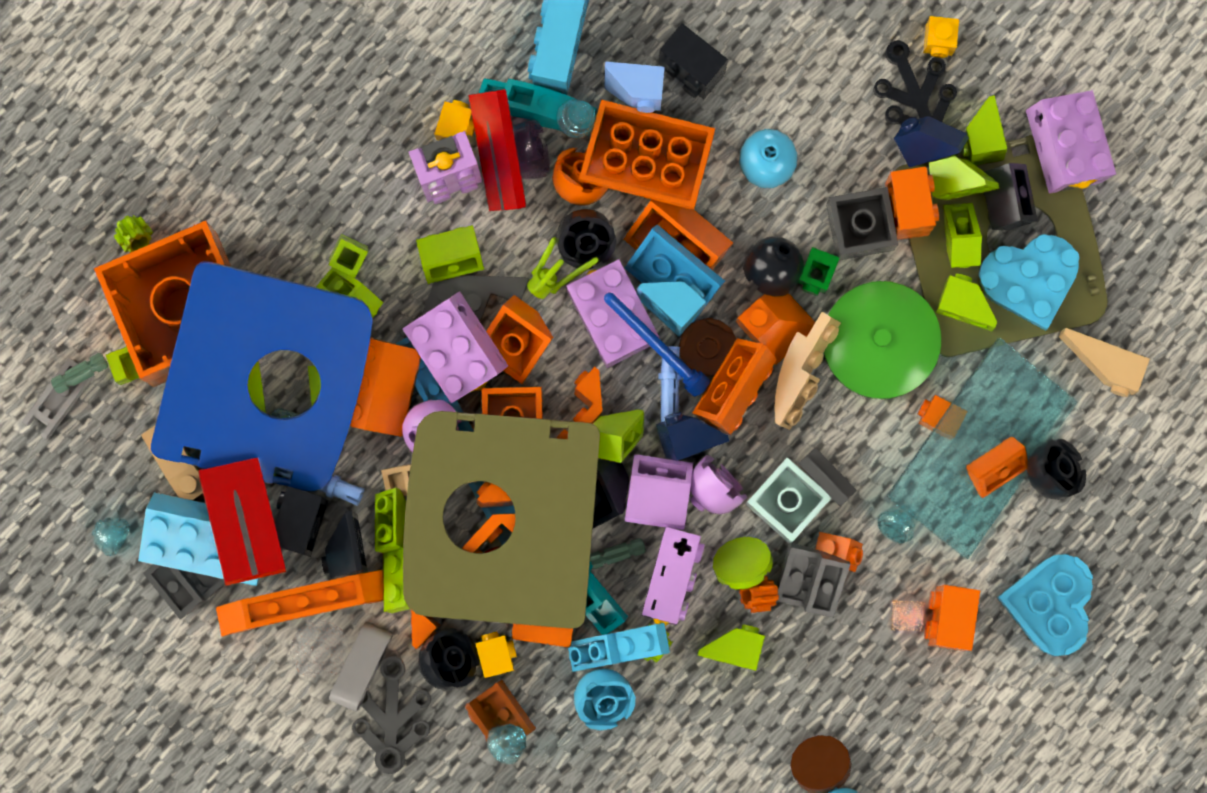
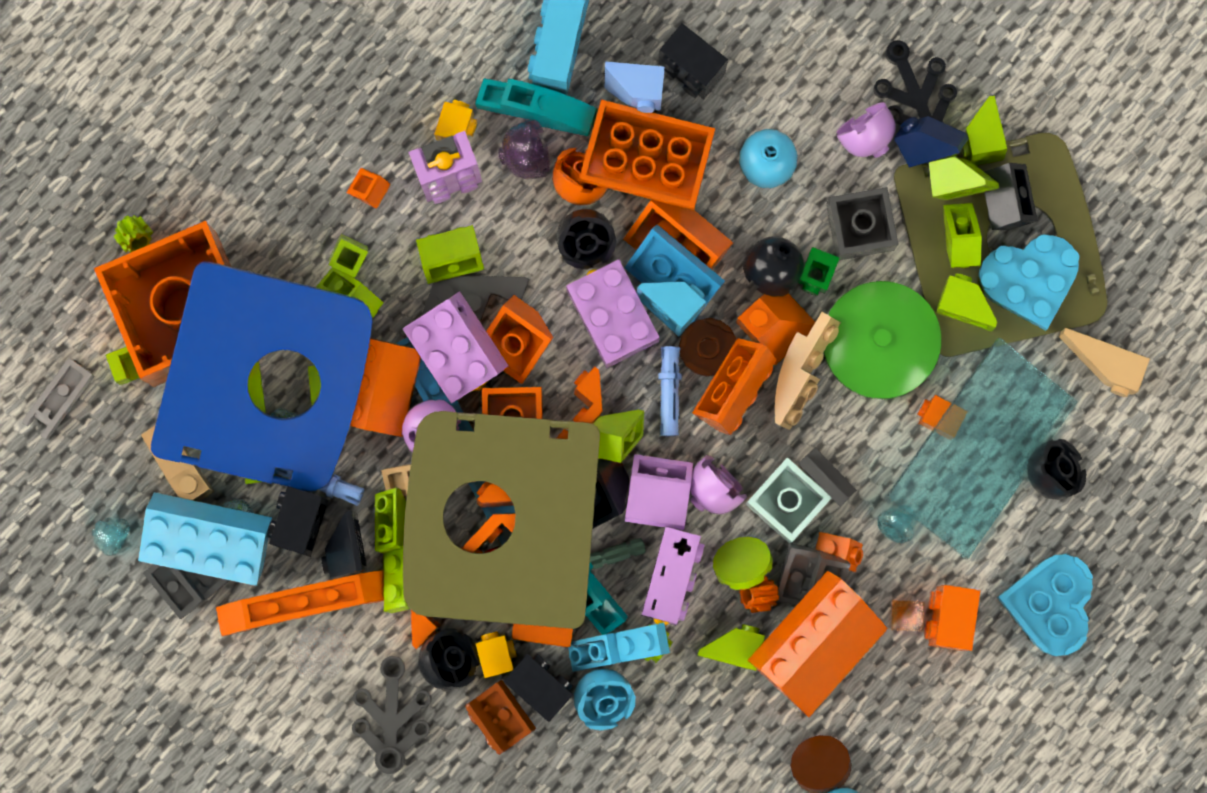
sand green axle [51,353,108,393] -> none
red tile [198,458,286,586] -> none
light grey beam [329,622,393,712] -> none
red tile [469,89,526,211] -> none
clear light blue cone [487,724,526,764] -> none
lime plant [527,237,599,299] -> none
clear light blue cone [557,99,595,139] -> none
blue piece [604,292,710,397] -> none
dark blue slope [656,412,729,461] -> none
orange brick [885,167,939,240] -> none
yellow brick [923,16,959,58] -> none
orange slope [966,437,1028,498] -> none
lavender piece [1026,90,1116,194] -> none
none -> orange slope [346,168,391,209]
none -> black brick [503,654,574,722]
none -> orange slope [748,571,888,717]
none -> lavender cylinder [836,102,896,158]

